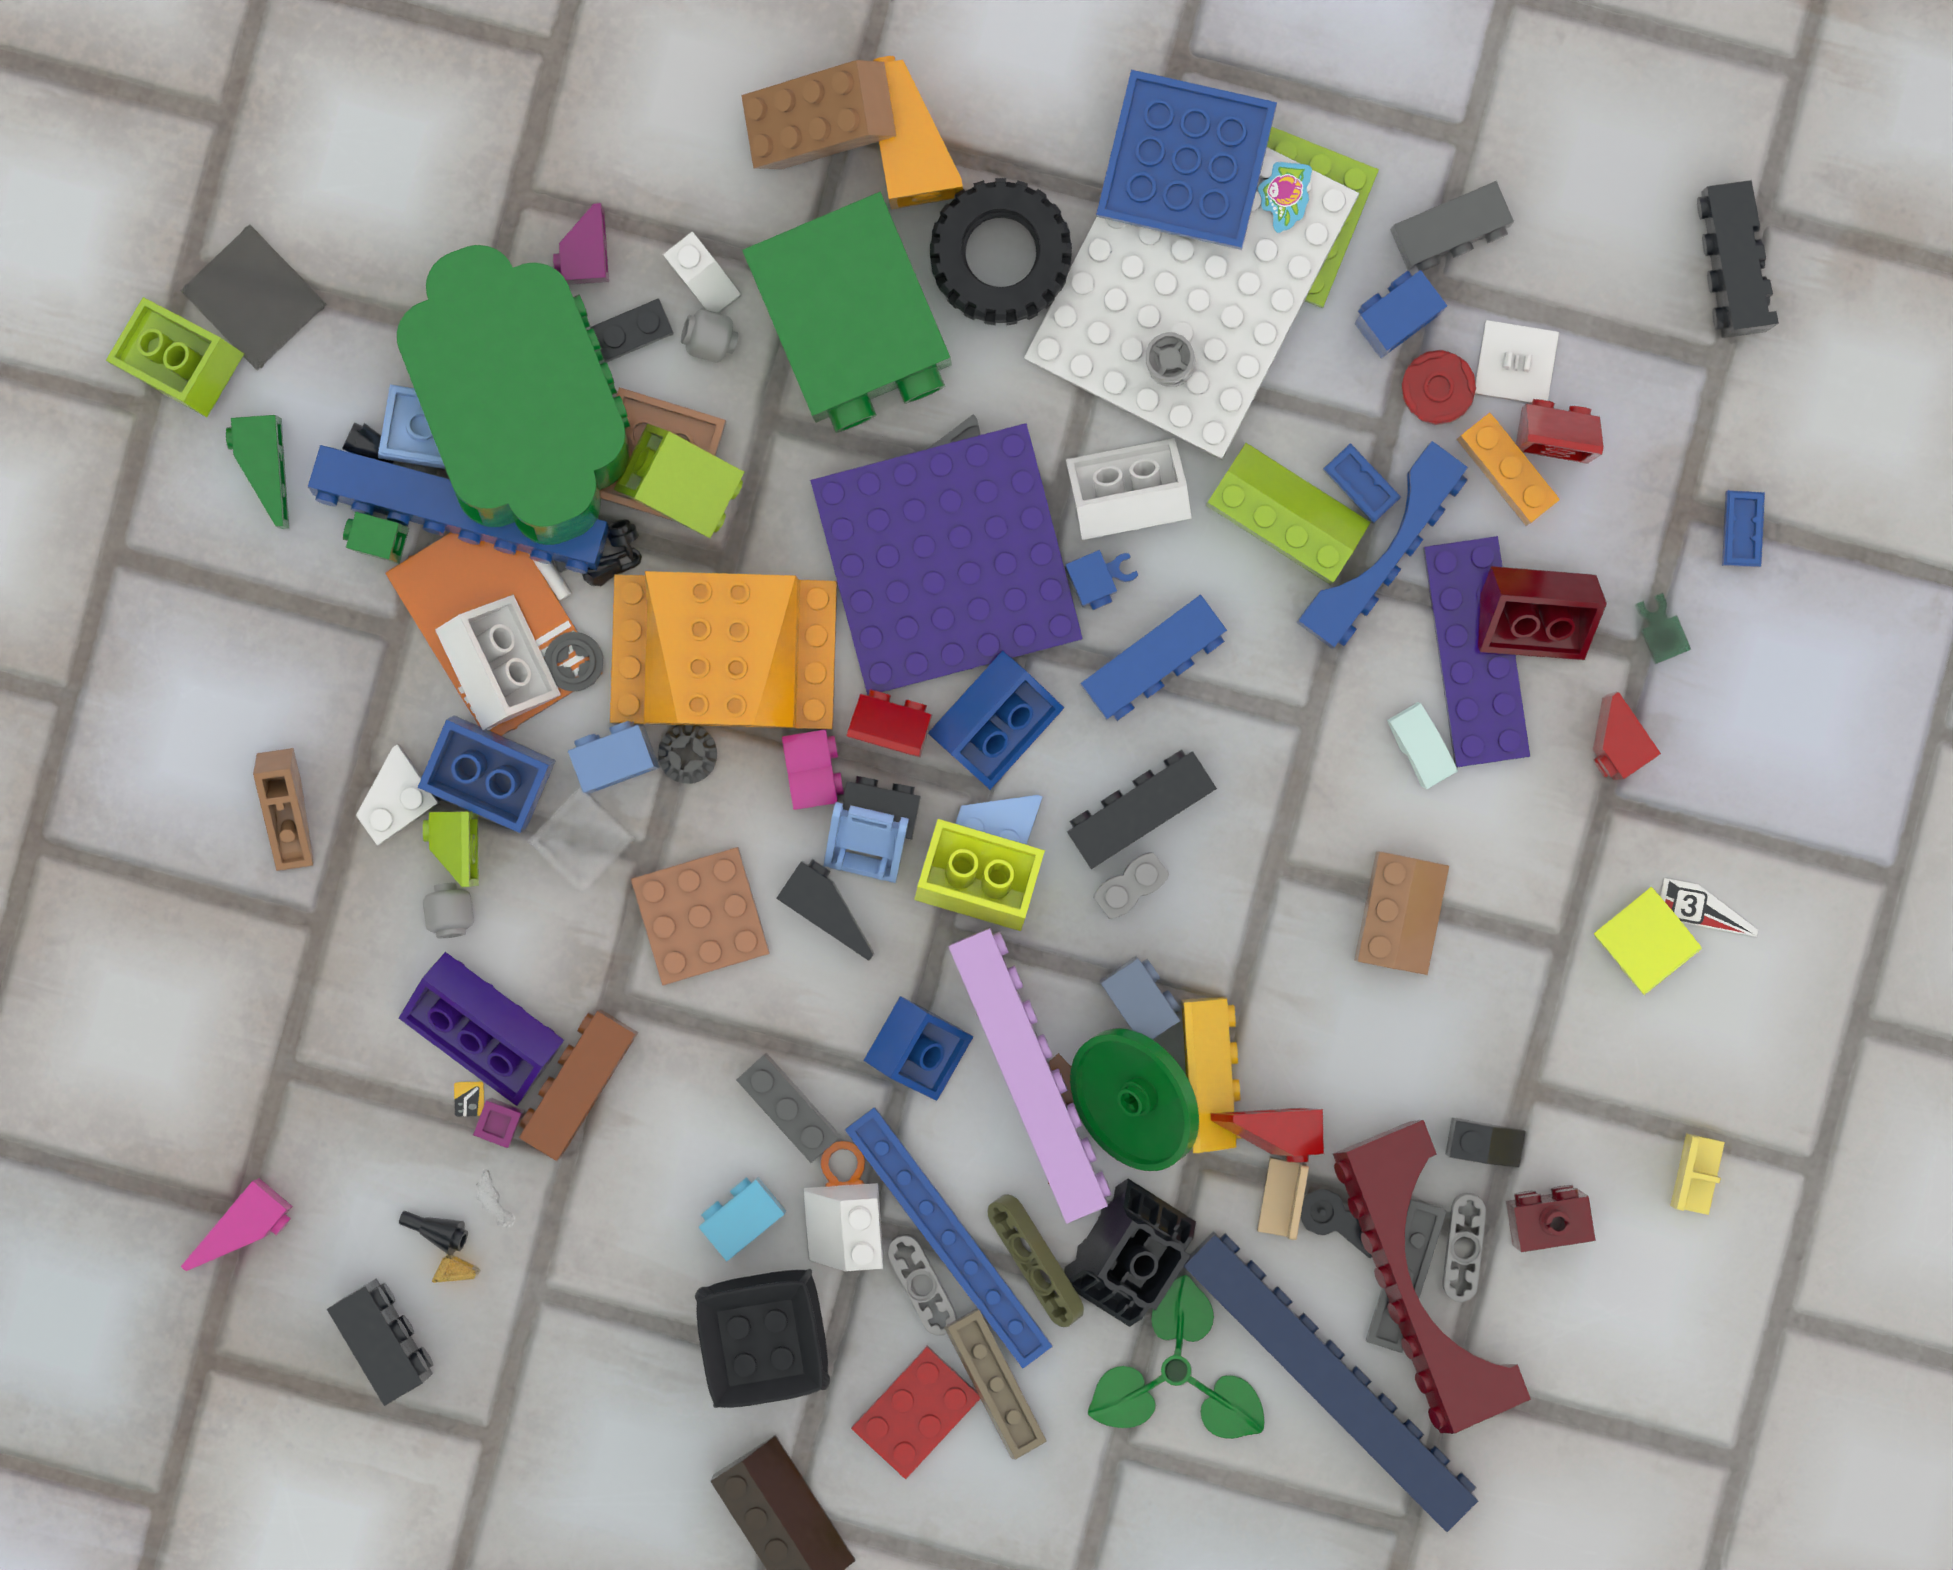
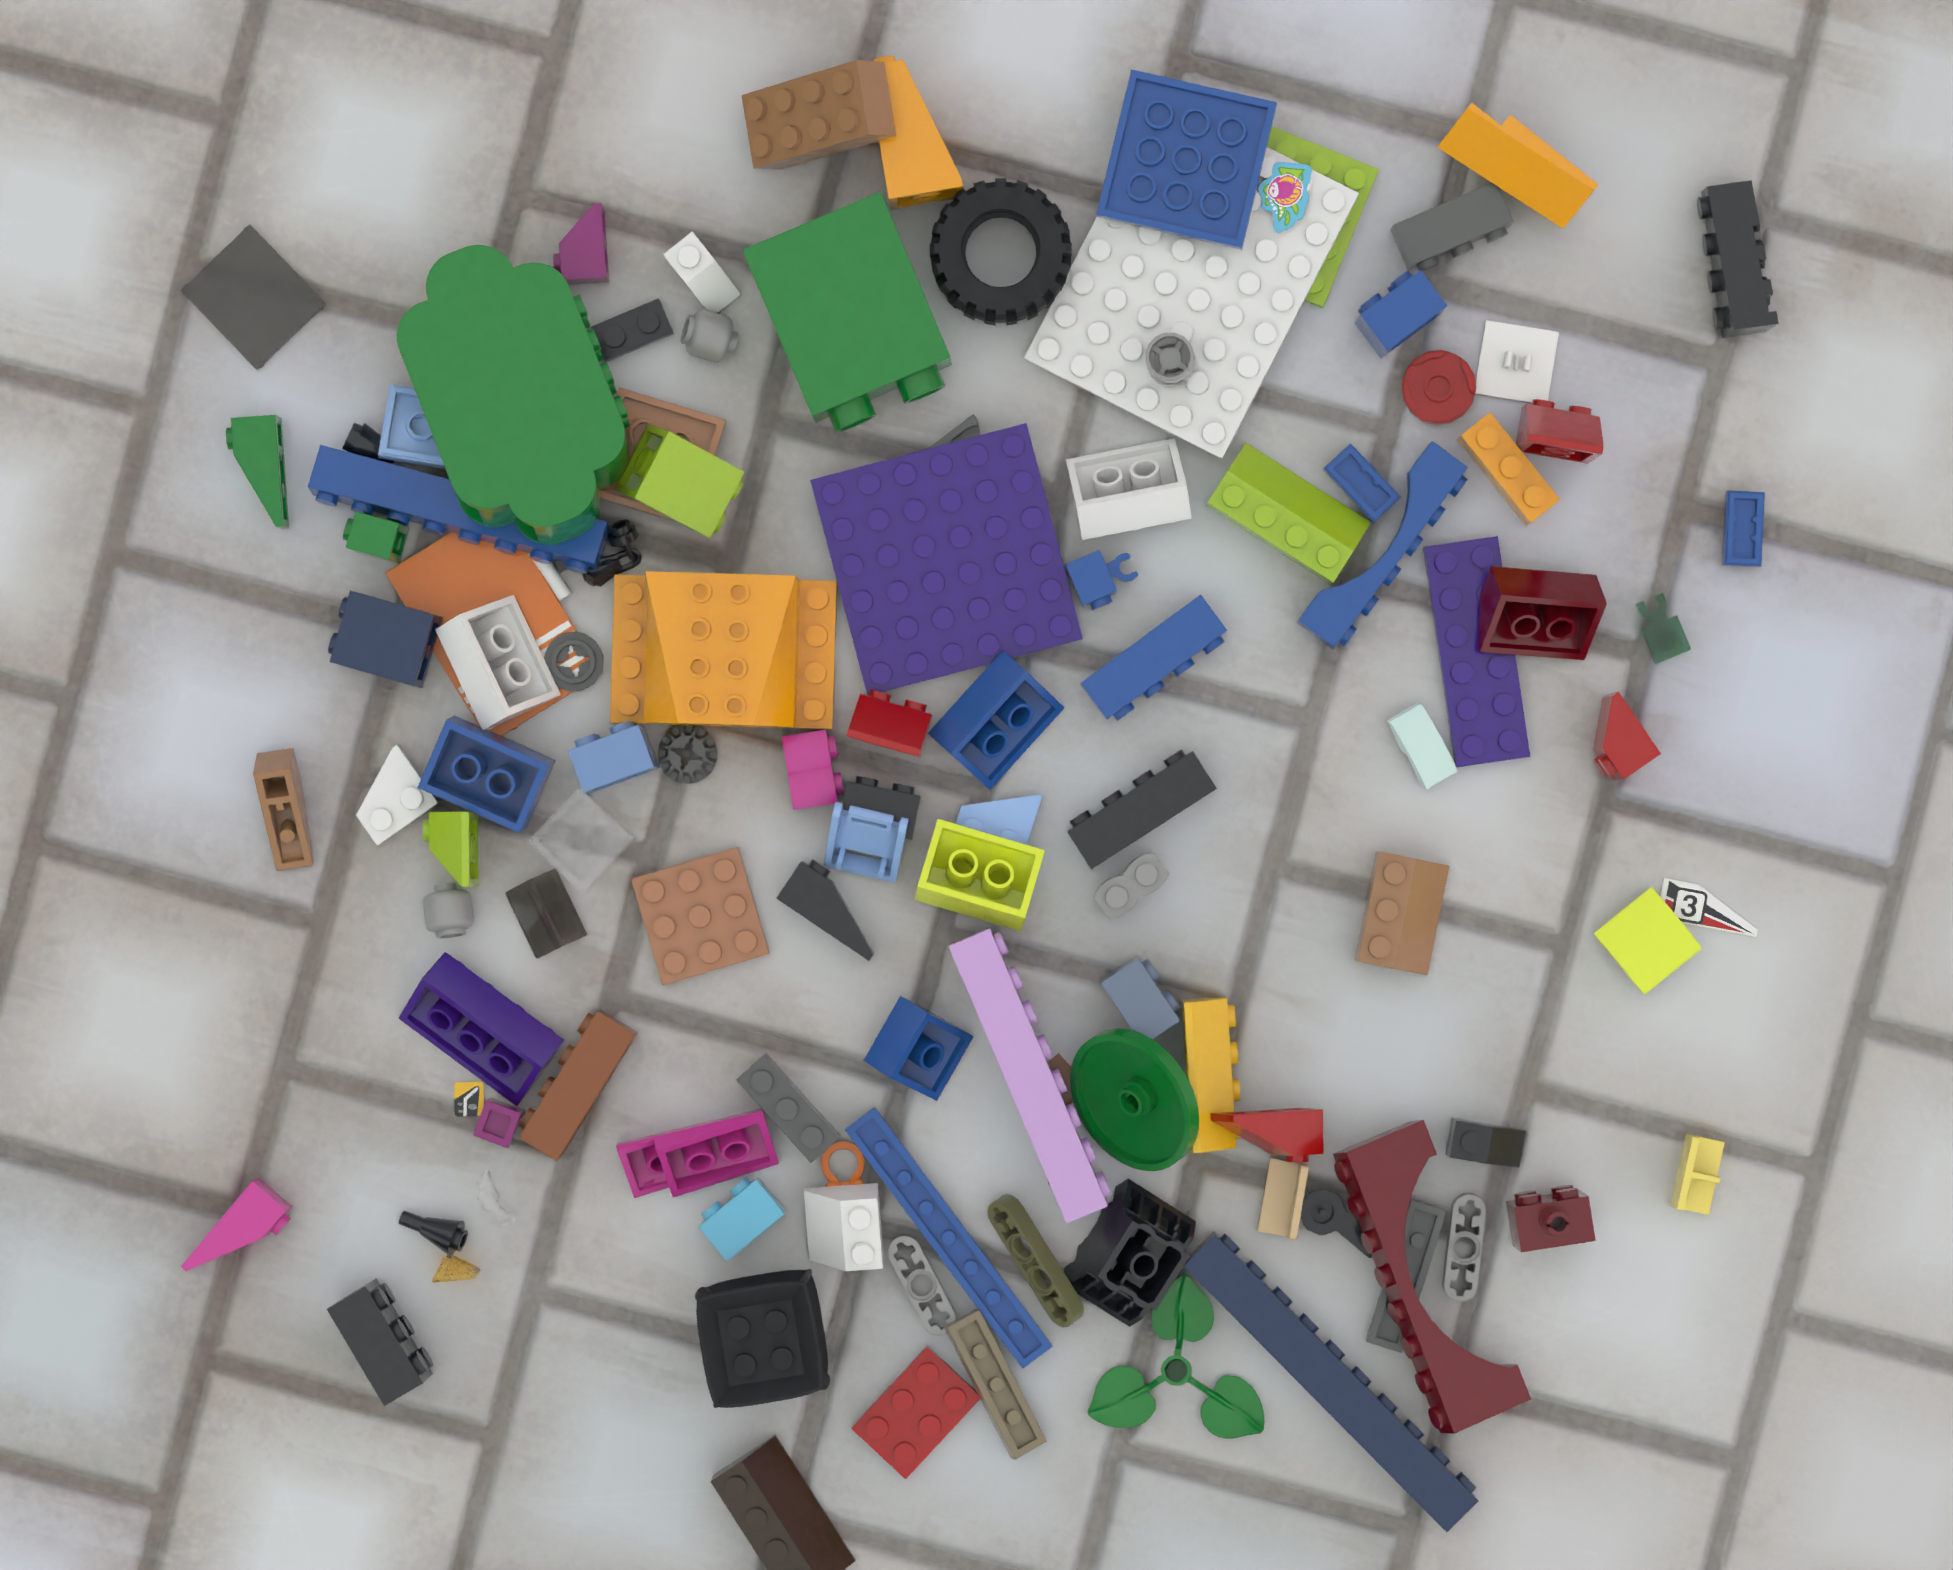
lime slope [106,297,244,417] -> none
none -> dark blue panel [328,590,443,688]
none -> clear smoke panel [506,868,588,959]
none -> dark pink slope [616,1109,779,1198]
none -> light orange slope [1437,103,1599,229]

